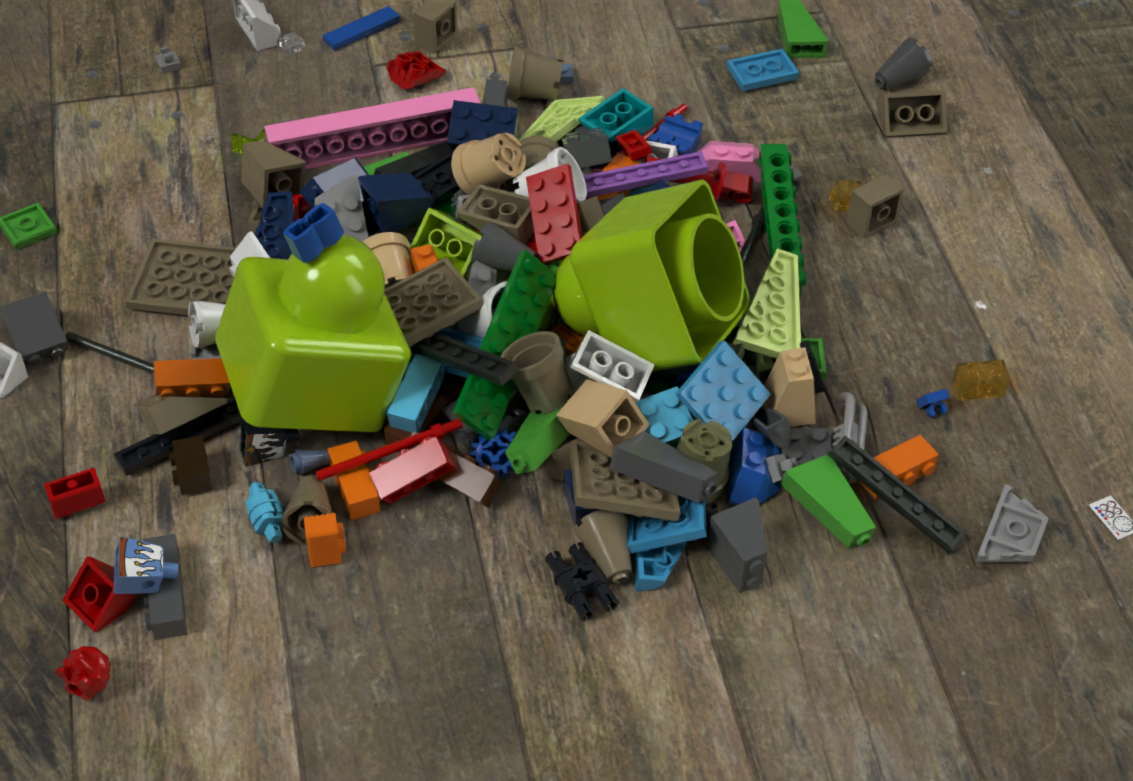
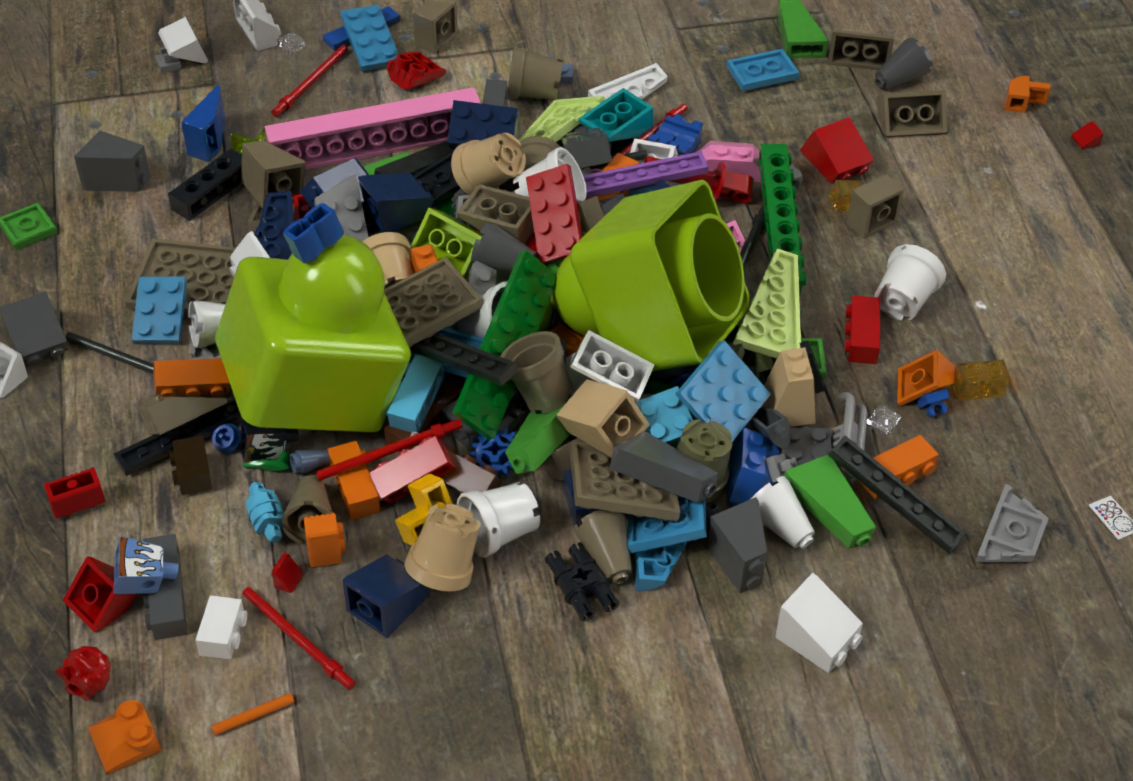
red plate [616,130,652,161] -> none
none -> dark grey slope [74,130,151,192]
none -> orange slope [88,700,161,775]
none -> dark azure plate [132,277,187,344]
none -> white slope [158,17,208,64]
none -> black brick [168,148,242,221]
none -> blue slope [181,85,226,163]
none -> white brick [195,595,247,660]
none -> orange bar [211,693,295,736]
none -> blue hat [212,424,240,454]
none -> green bar [242,452,290,472]
none -> red bar [242,587,356,690]
none -> red bar [271,45,348,117]
none -> red slope [271,552,303,593]
none -> dark azure plate [340,4,399,72]
none -> dark blue slope [342,554,429,638]
none -> yellow brick [395,474,452,546]
none -> tan piece [404,504,481,591]
none -> white piece [457,482,540,558]
none -> white wing [588,63,668,100]
none -> white cone [751,476,815,549]
none -> white slope [775,573,863,673]
none -> red slope [800,117,874,183]
none -> dark tan slope [828,29,894,70]
none -> red brick [844,295,880,364]
none -> clear plate [867,405,901,437]
none -> white piece [874,244,946,320]
none -> orange slope [897,349,955,406]
none -> orange brick [1004,76,1050,113]
none -> red slope [1071,121,1103,149]

